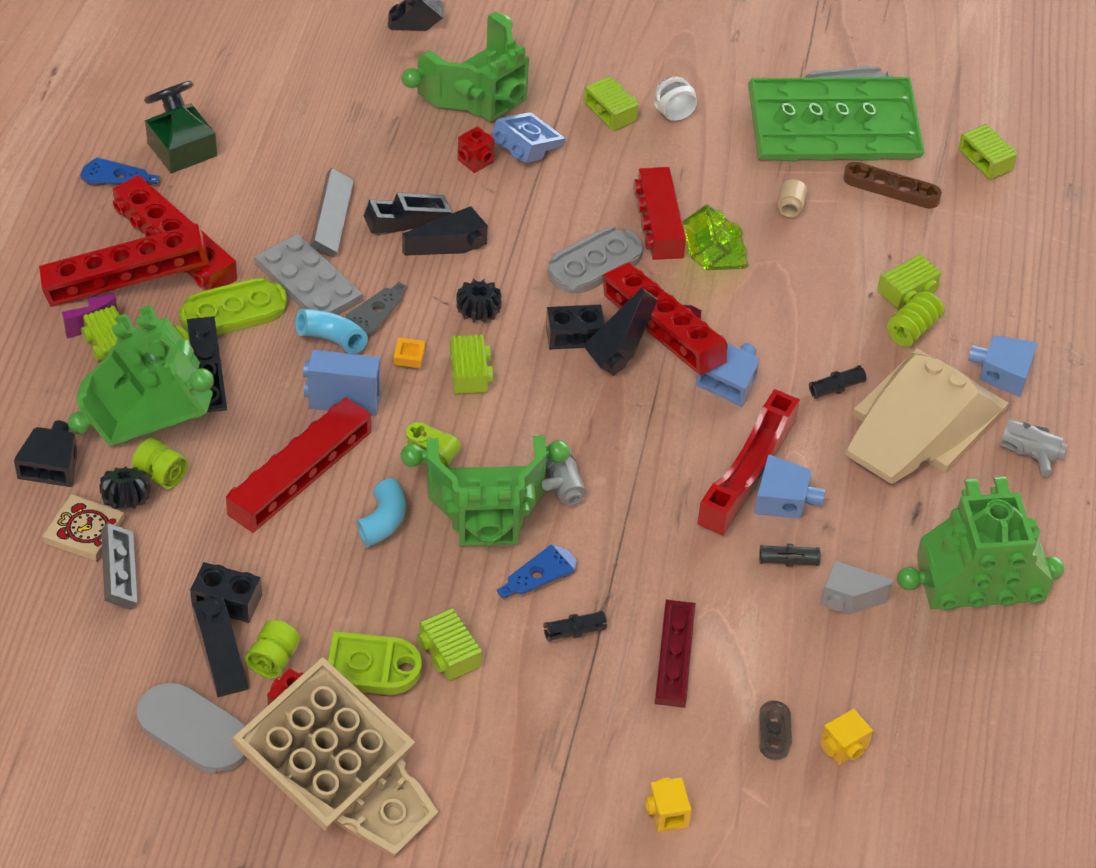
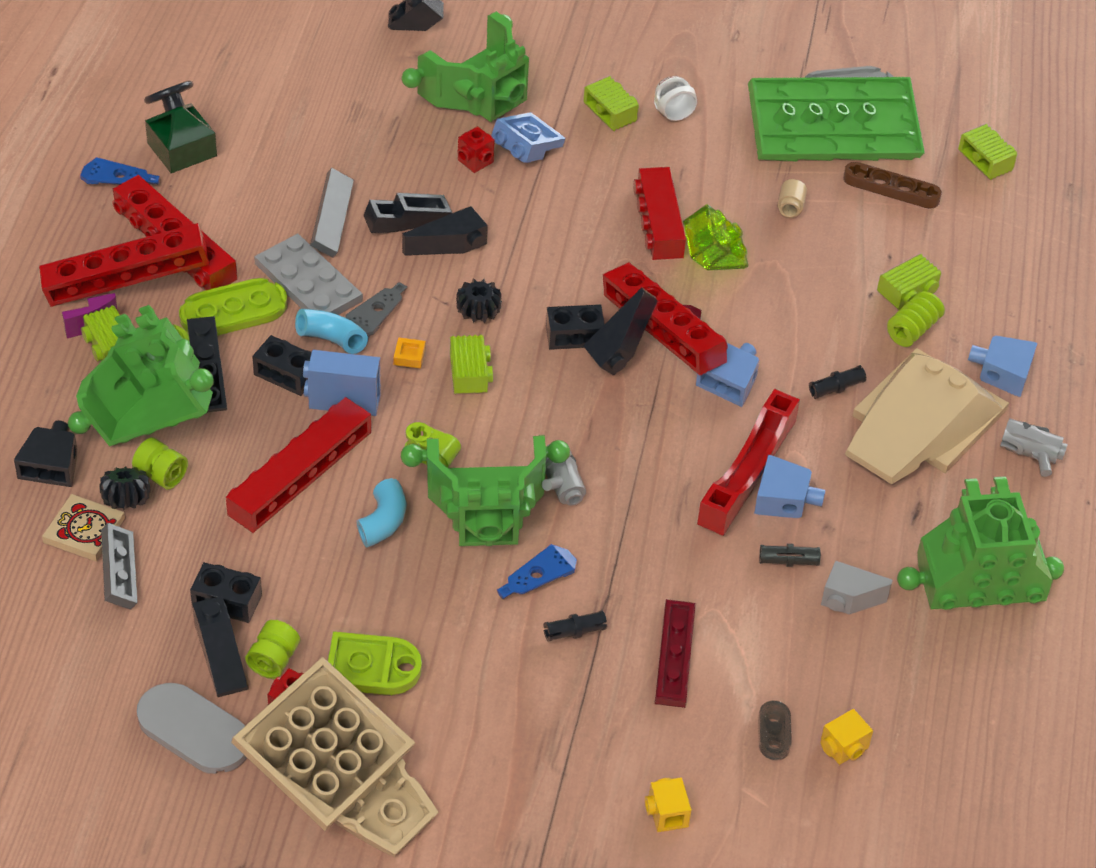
lime brick [417,608,482,681] -> none
light grey tile [548,227,642,293] -> none
none -> black brick [252,335,312,396]

